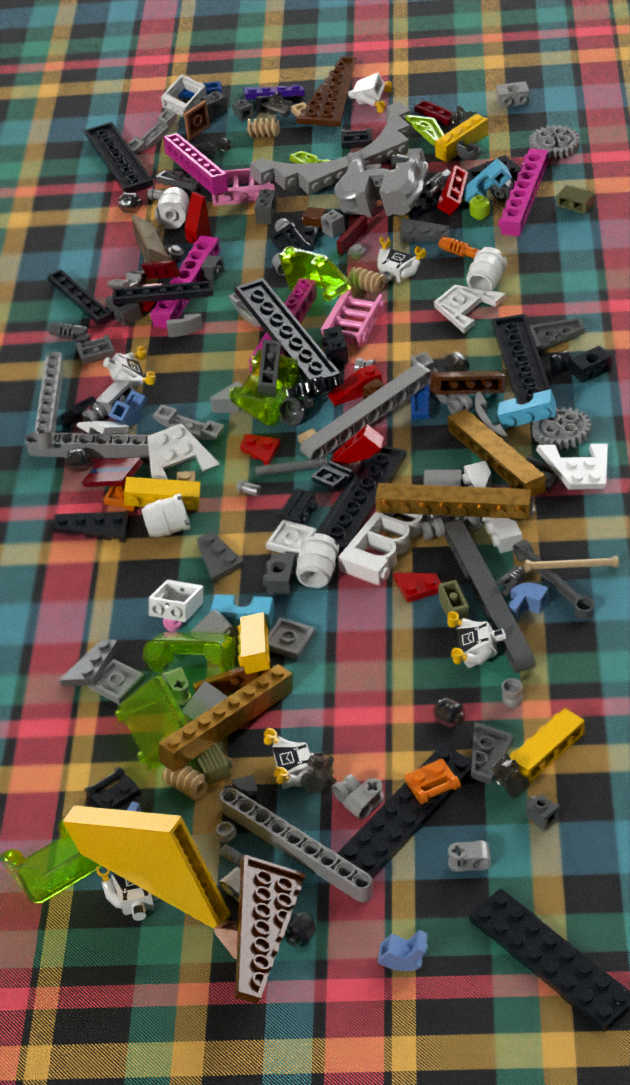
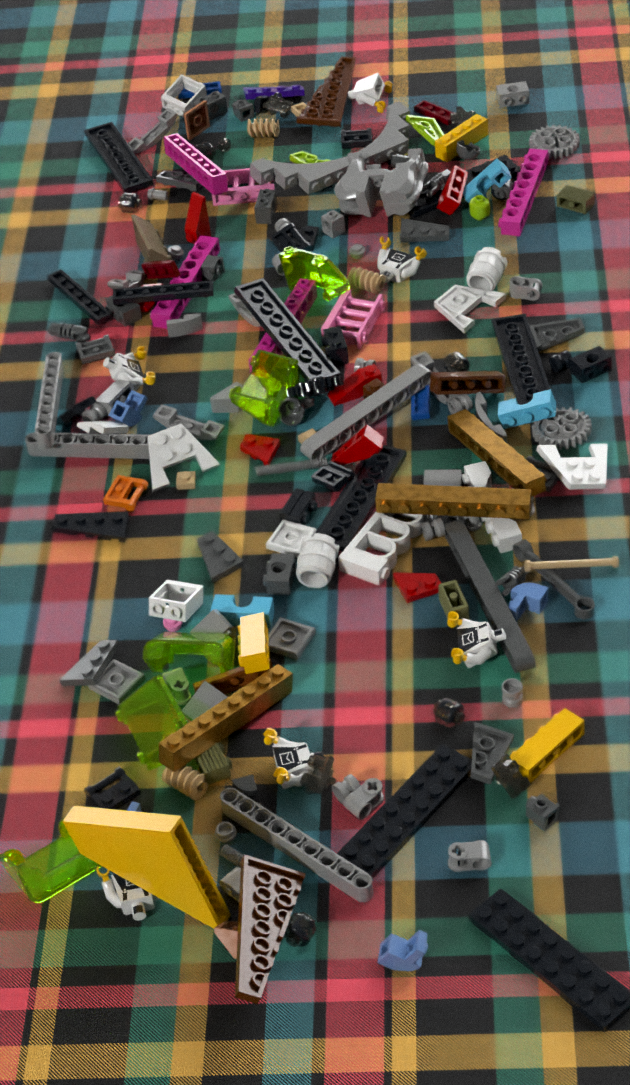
clear smoke head [64,448,92,473] -> none
dark red tile [81,458,143,487] -> none
yellow brick [124,477,201,511] -> none
white piece [142,493,191,538] -> none
white piece [155,187,189,229] -> none
light grey pin [236,479,261,497] -> none
dark grey slope [258,339,281,398] -> none
reddish brown brick [302,207,326,231] -> none
dark red tile [336,215,368,255] -> none
orange plate [404,759,461,804] -> none
orange hinge [438,237,480,259] -> none
none -> light grey piece [509,276,543,301]

